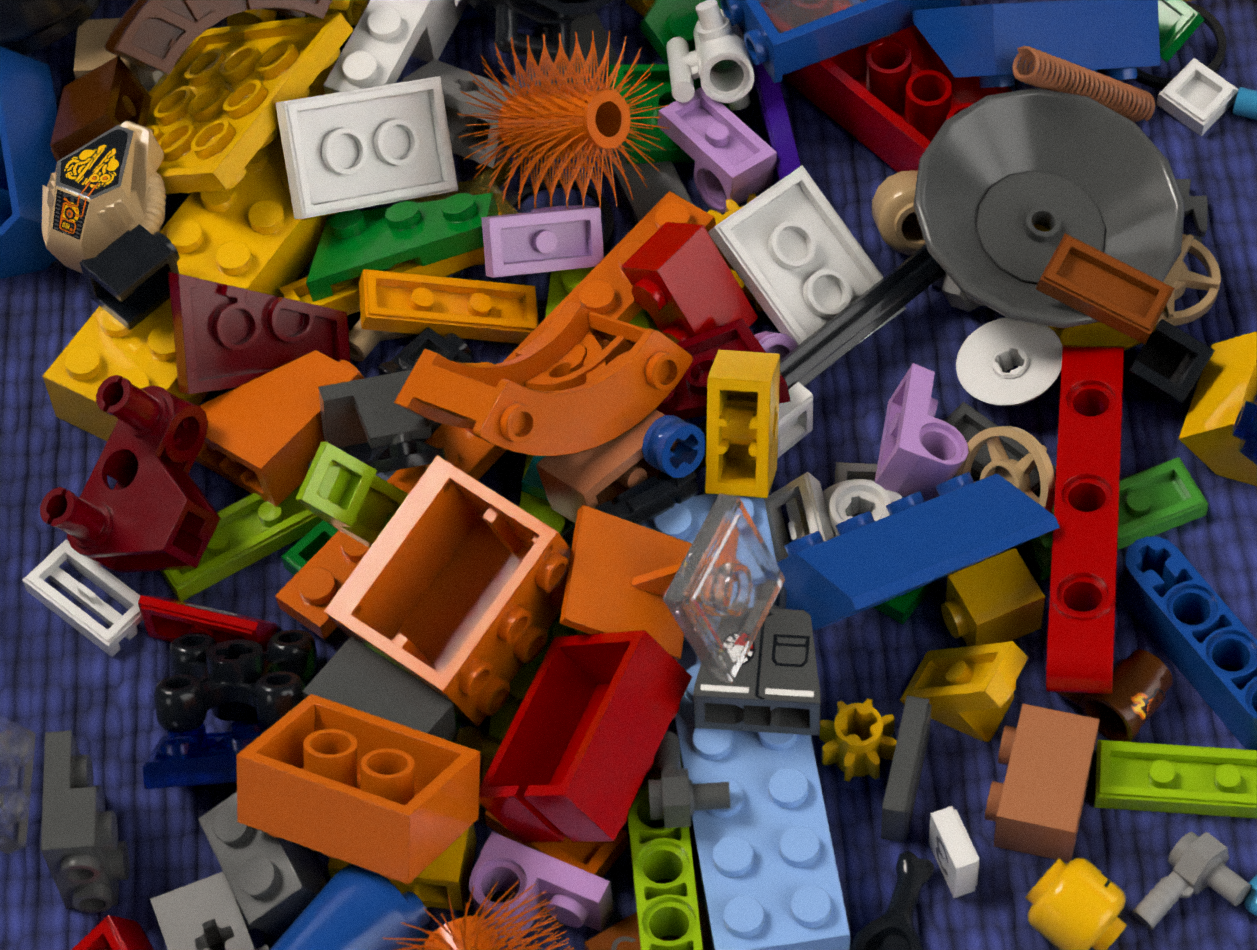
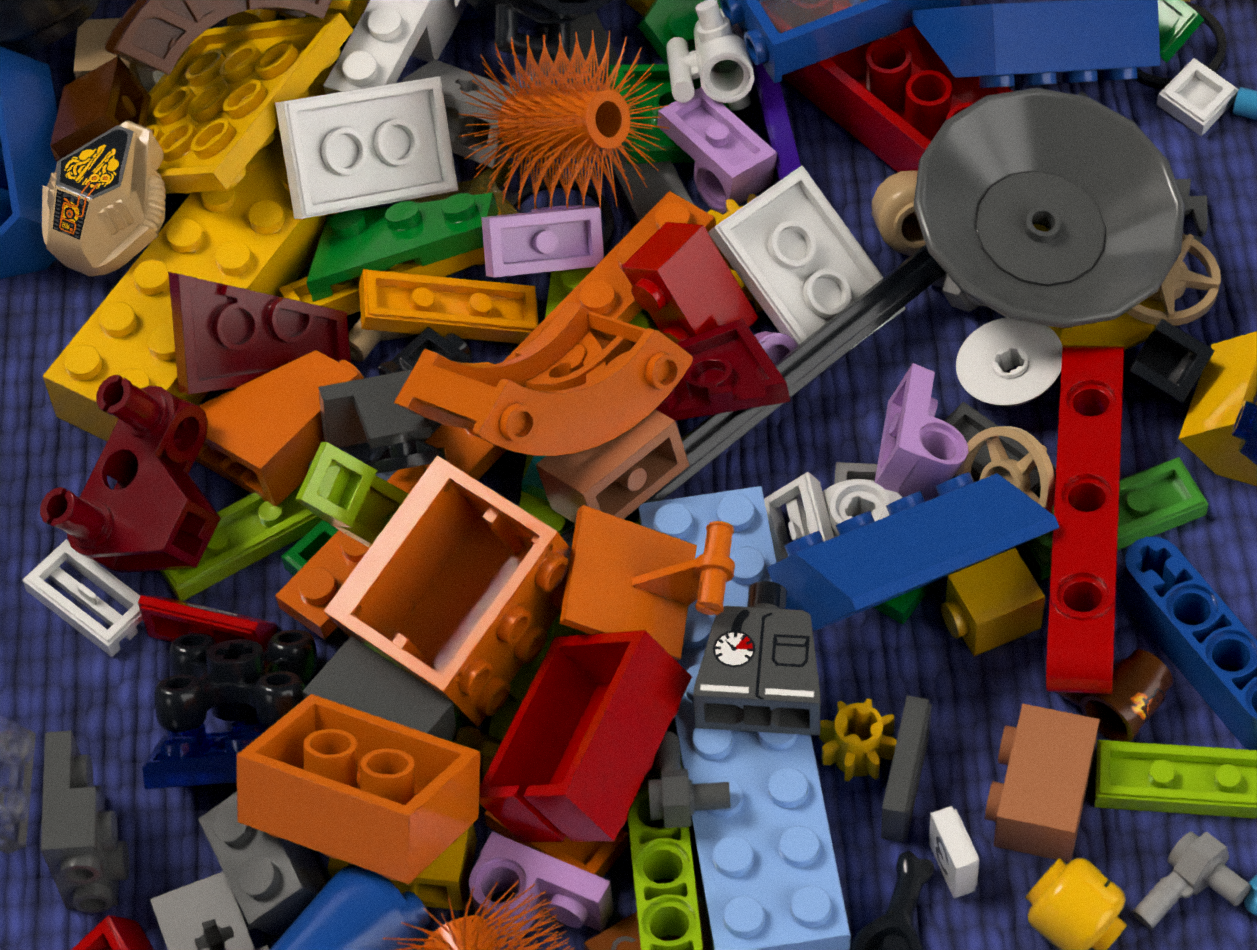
black window [79,224,180,330] -> none
black axle [594,471,699,525] -> none
blue bush [642,415,706,478] -> none
clear plate [663,494,786,683] -> none
yellow brick [705,349,780,498] -> none
white tile [778,382,813,458] -> none
yellow slope [900,641,1029,742] -> none
nougat piece [1012,46,1155,122] -> none
dark orange tile [1036,233,1175,344] -> none

